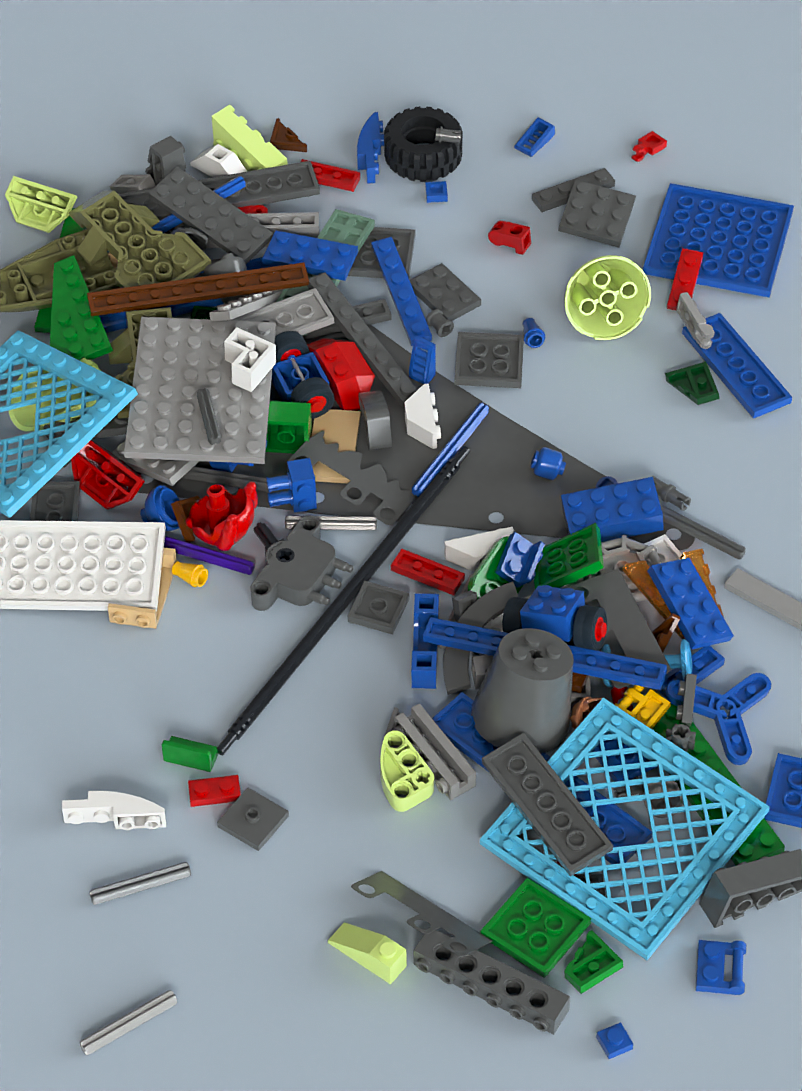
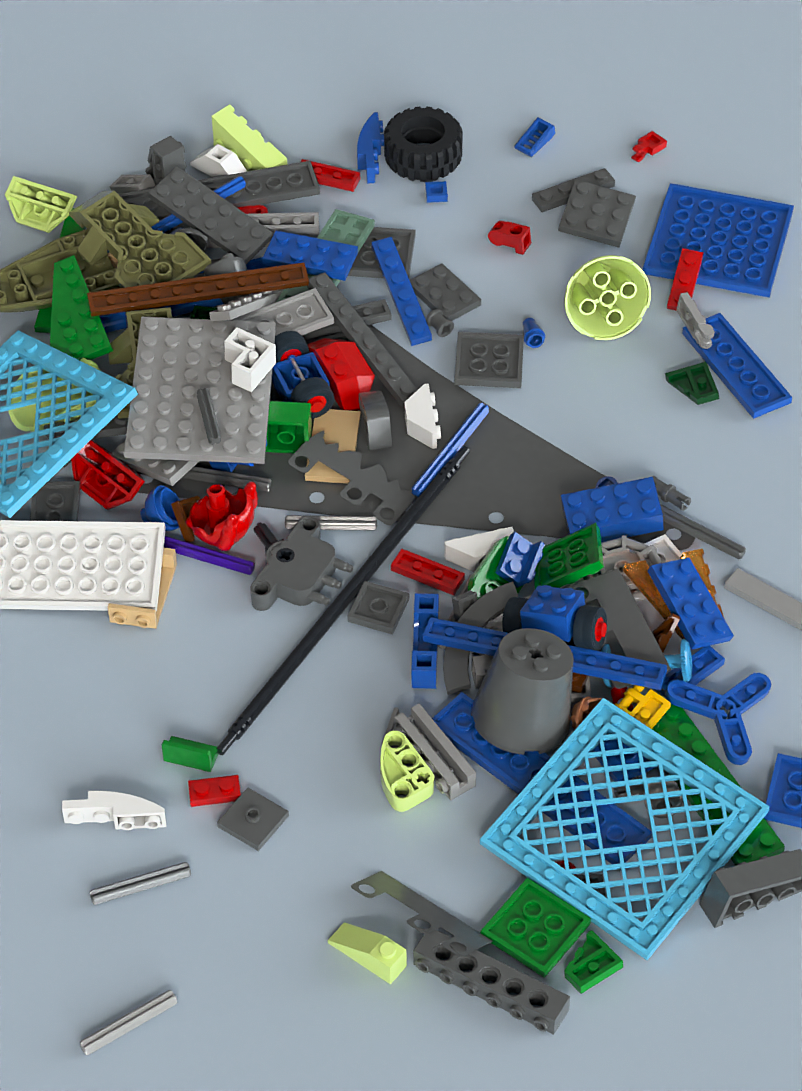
yellow cone [172,561,208,587] -> none
blue brick [266,458,317,513] -> none
reddish brown tile [270,118,307,152] -> none
blue slope [409,336,436,384] -> none
dark grey pin [435,127,461,144] -> none
dark grey plate [482,733,613,876] -> none
blue head [530,447,566,480] -> none
blue plate [596,1022,633,1059] -> none
dark grey gear [665,723,696,752] -> none
dark grey plate [675,673,697,727] -> none
blue plate [696,940,747,995] -> none

